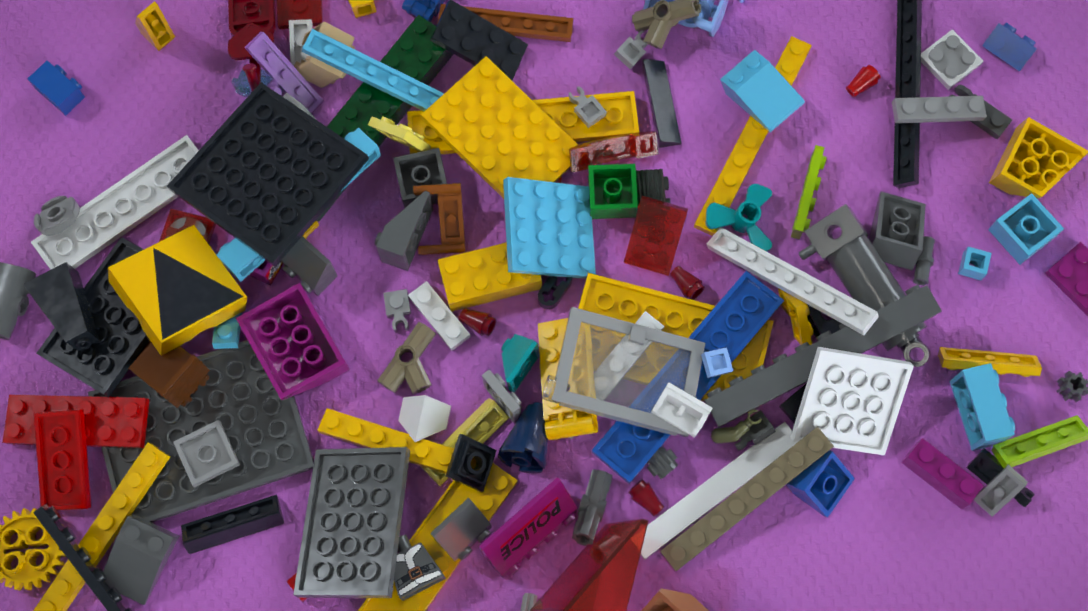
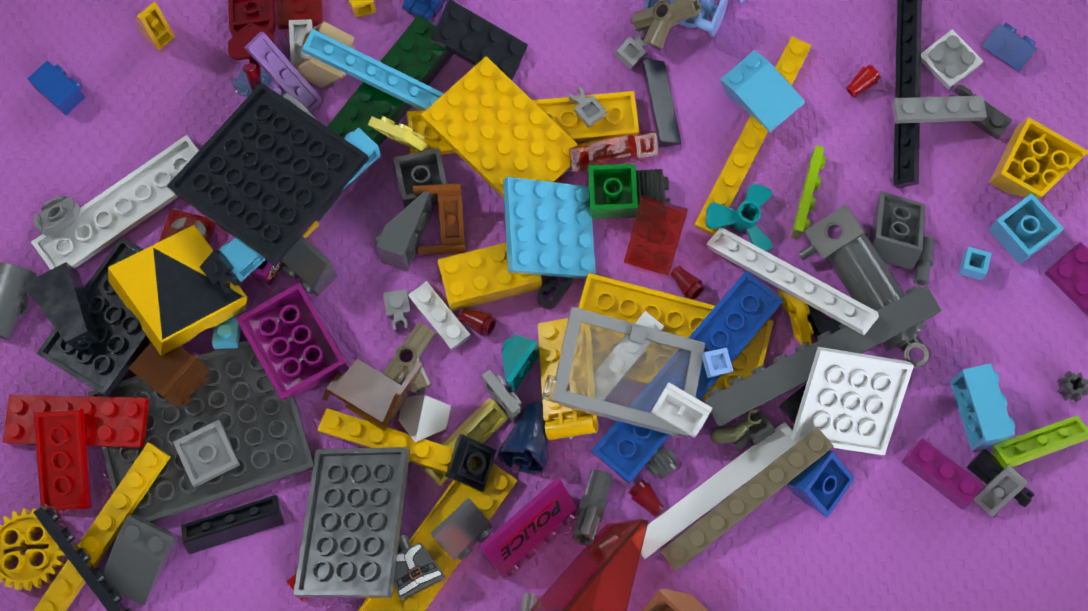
dark orange plate [437,4,574,42] -> none
yellow plate [938,347,1042,377] -> none
none -> black plate [200,250,241,293]
none -> piece [322,359,423,431]

